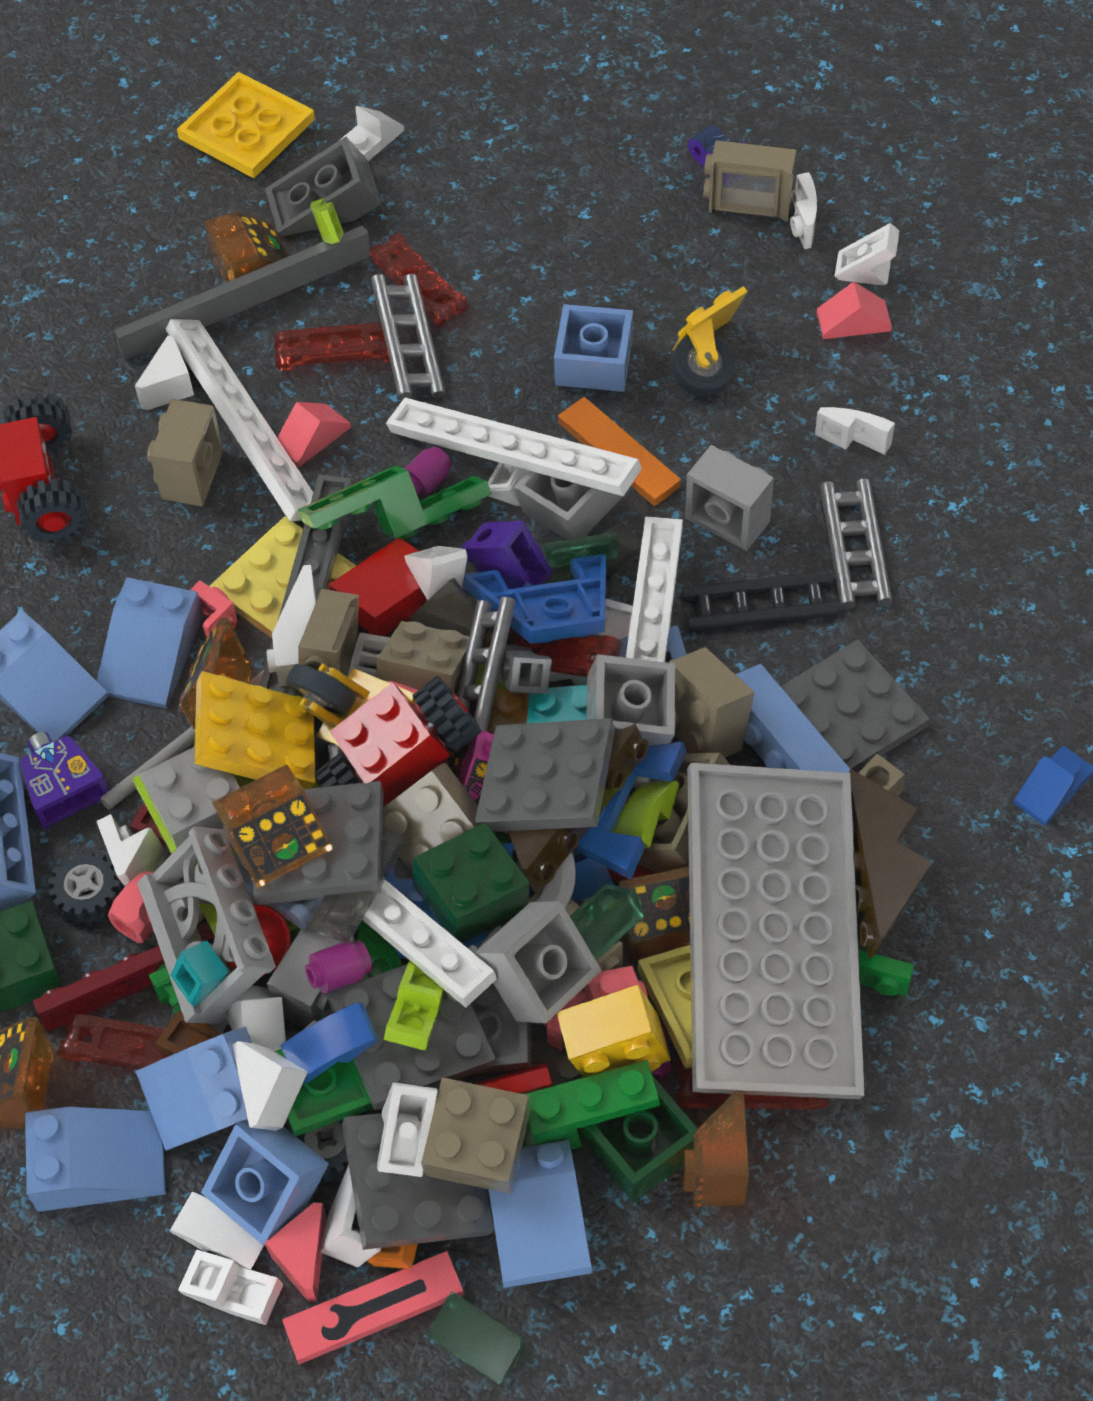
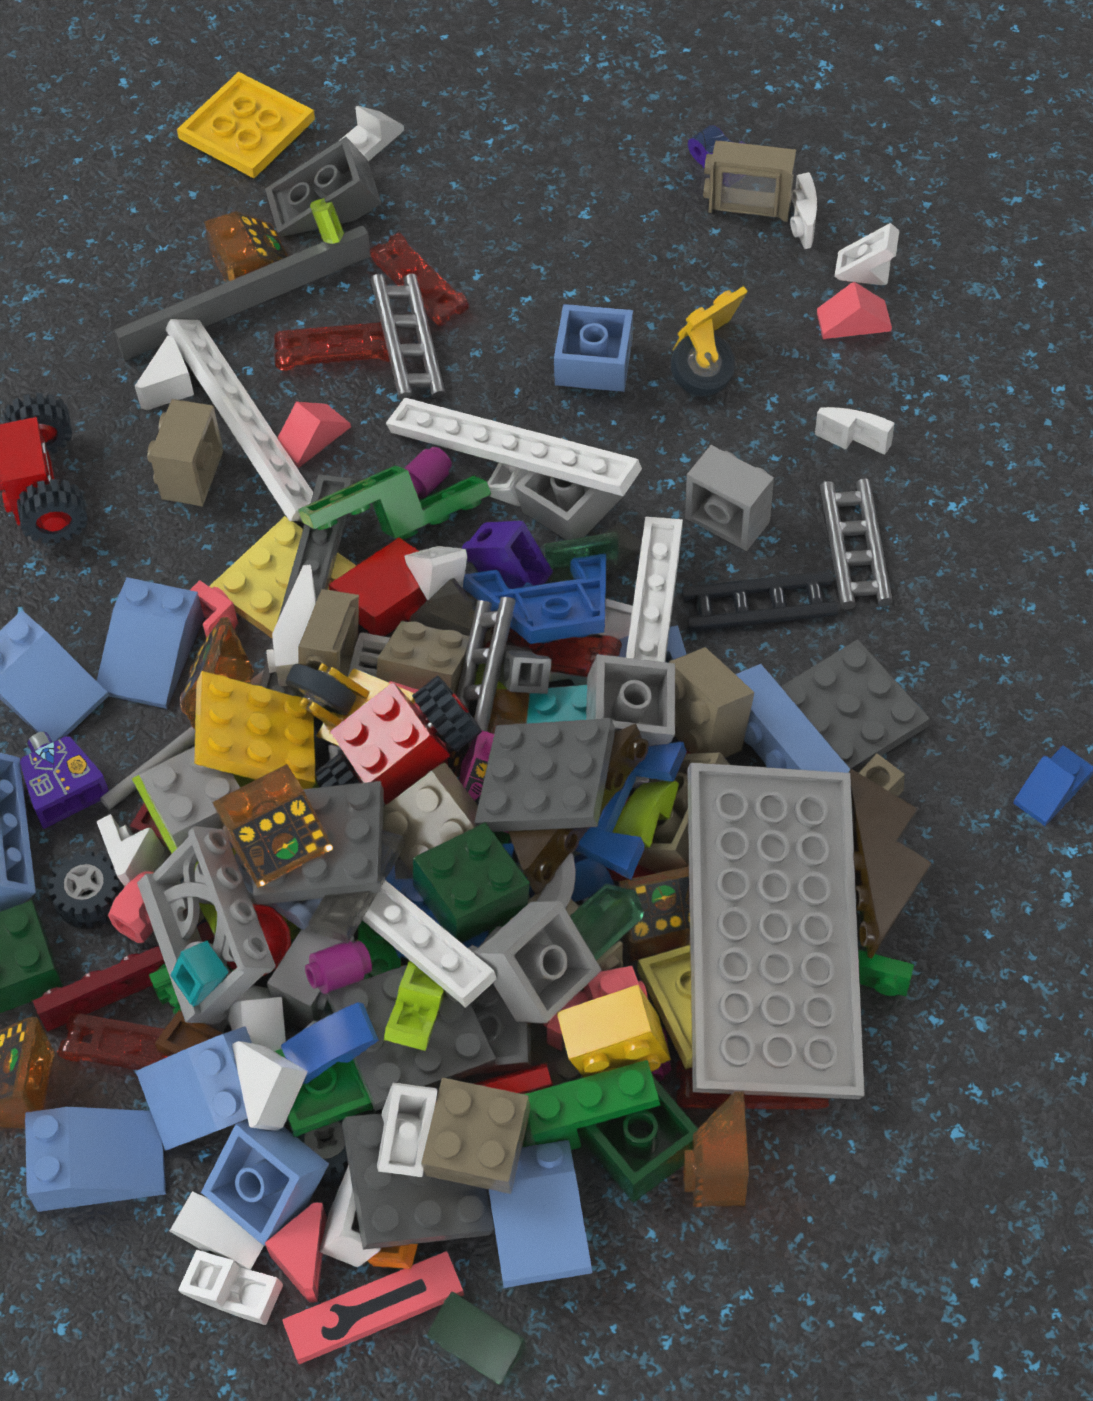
orange tile [558,397,681,507] -> none

